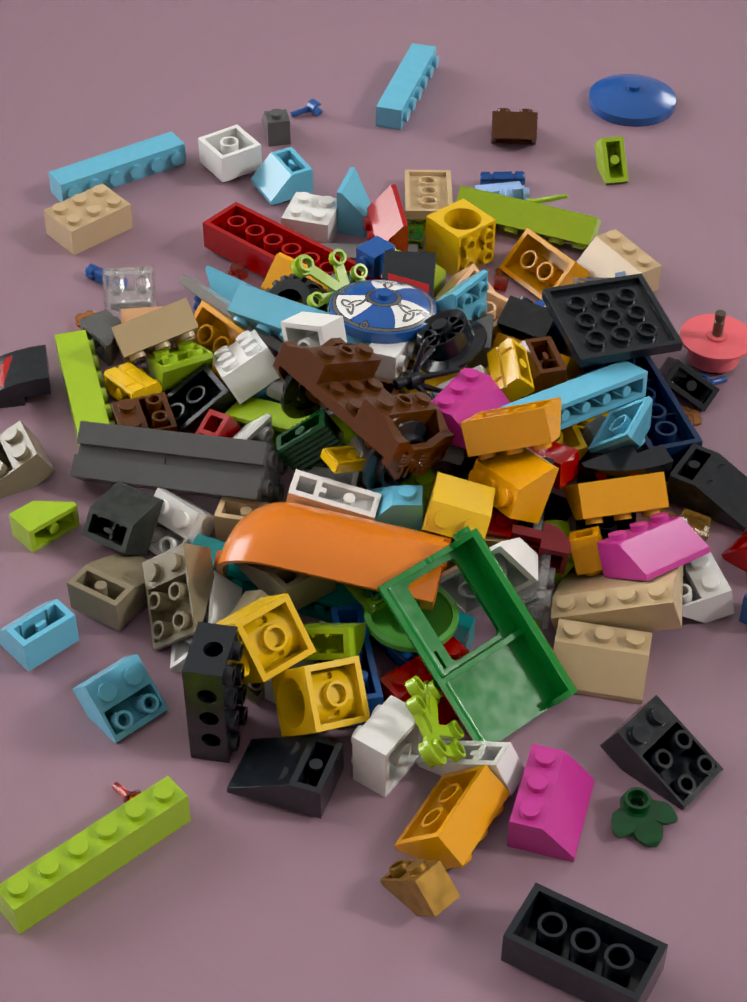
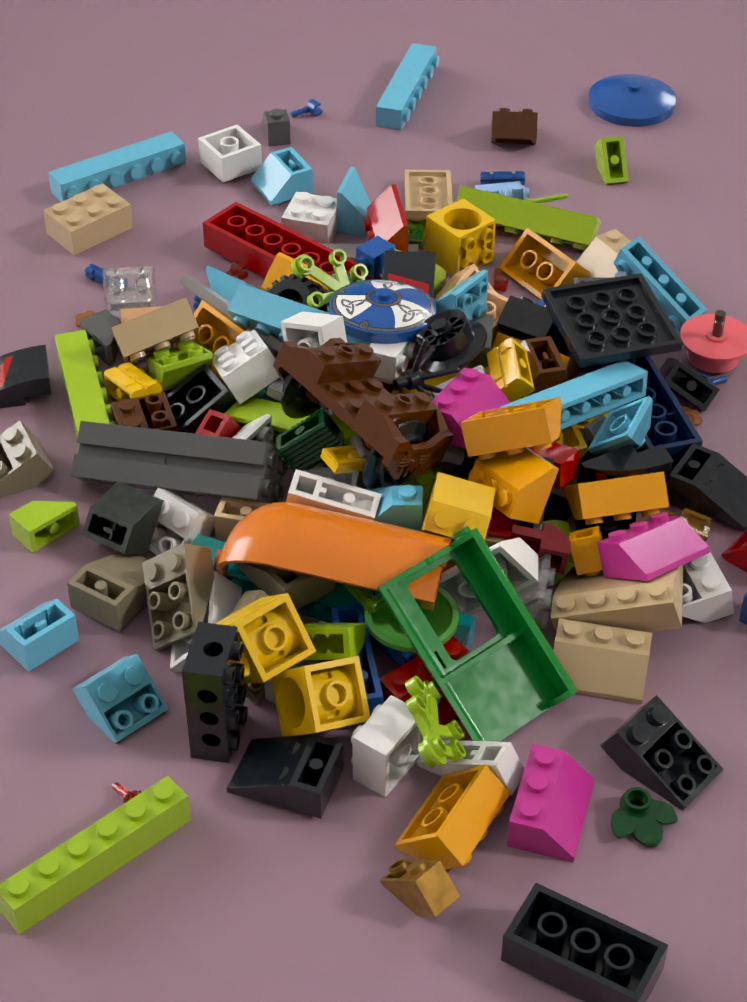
none -> medium azure brick [613,236,708,335]

